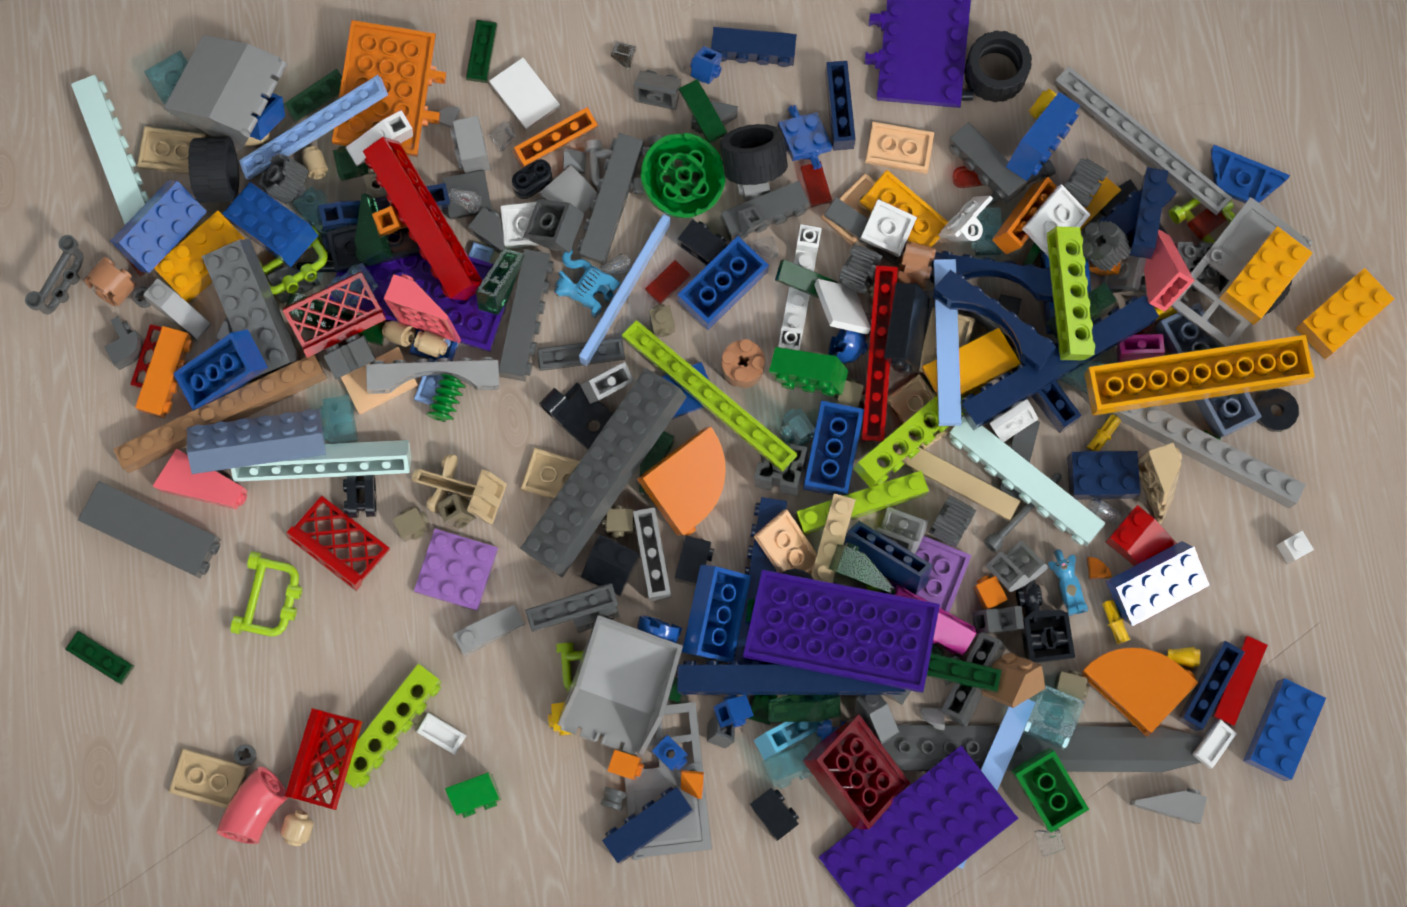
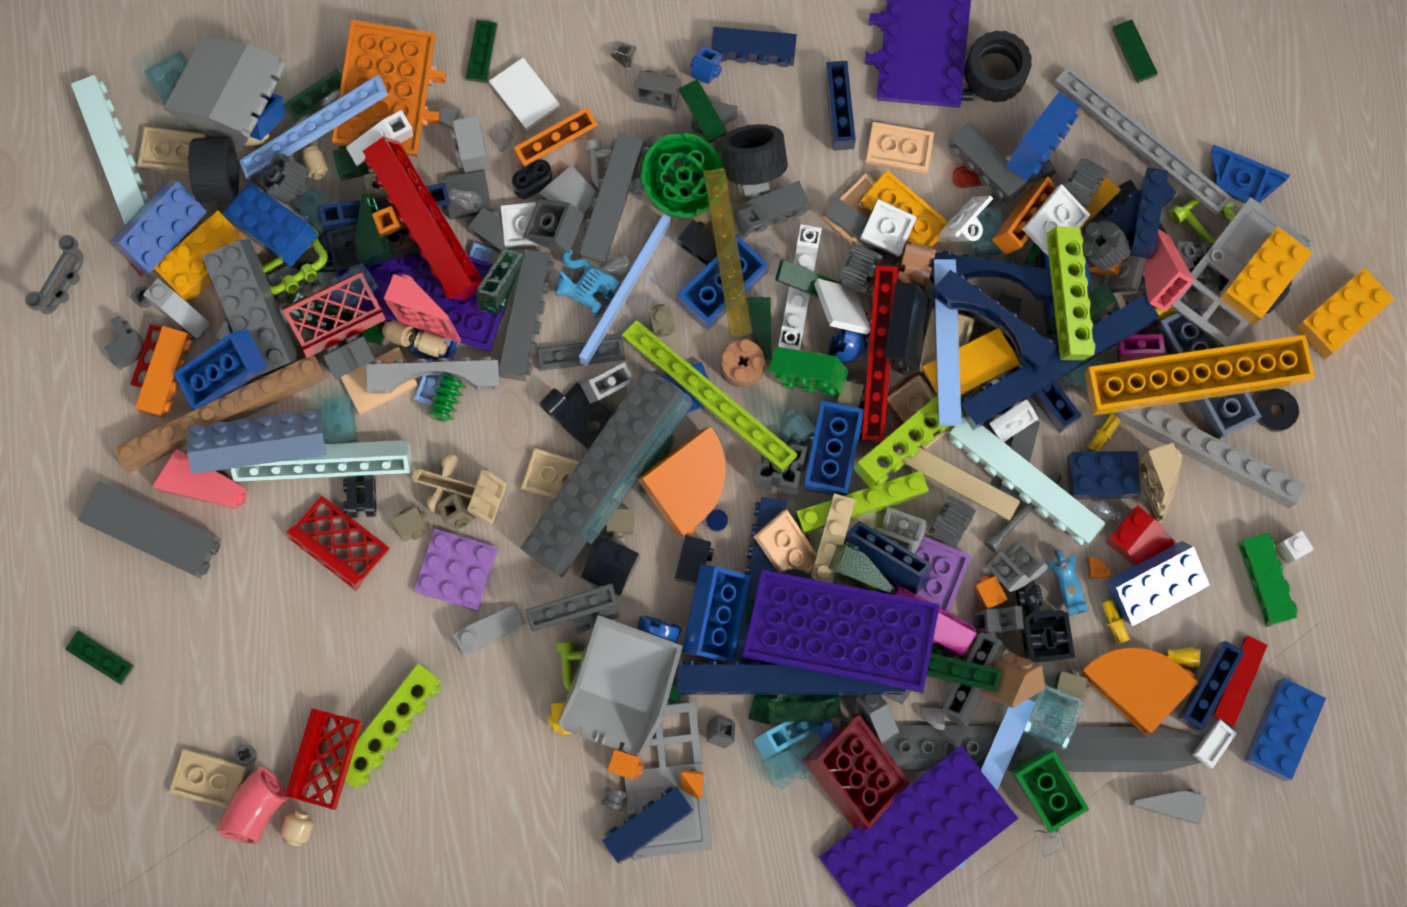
nougat brick [83,257,136,308] -> none
lime bar [230,551,302,637] -> none
white tile [416,713,467,755] -> none
green slope [445,772,501,818] -> none
dark grey slope [564,148,586,173] -> none
light grey brick [633,507,671,601] -> none
clear red tile [645,260,690,304] -> none
blue brick [652,735,688,771] -> none
blue brick [713,695,754,728] -> none
black brick [749,788,799,841] -> none
blue plate [777,105,832,170] -> none
clear red tile [800,161,832,208] -> none
yellow cone [1028,88,1057,120] -> none
clear red tile [1187,208,1227,240] -> none
none -> clear slope [319,90,341,108]
none -> clear light blue tile [581,392,693,544]
none -> clear yellow tile [704,168,752,337]
none -> clear blue tile [706,509,728,532]
none -> clear green slope [740,297,772,365]
none -> dark green tile [1112,19,1158,83]
none -> green brick [1238,533,1298,627]

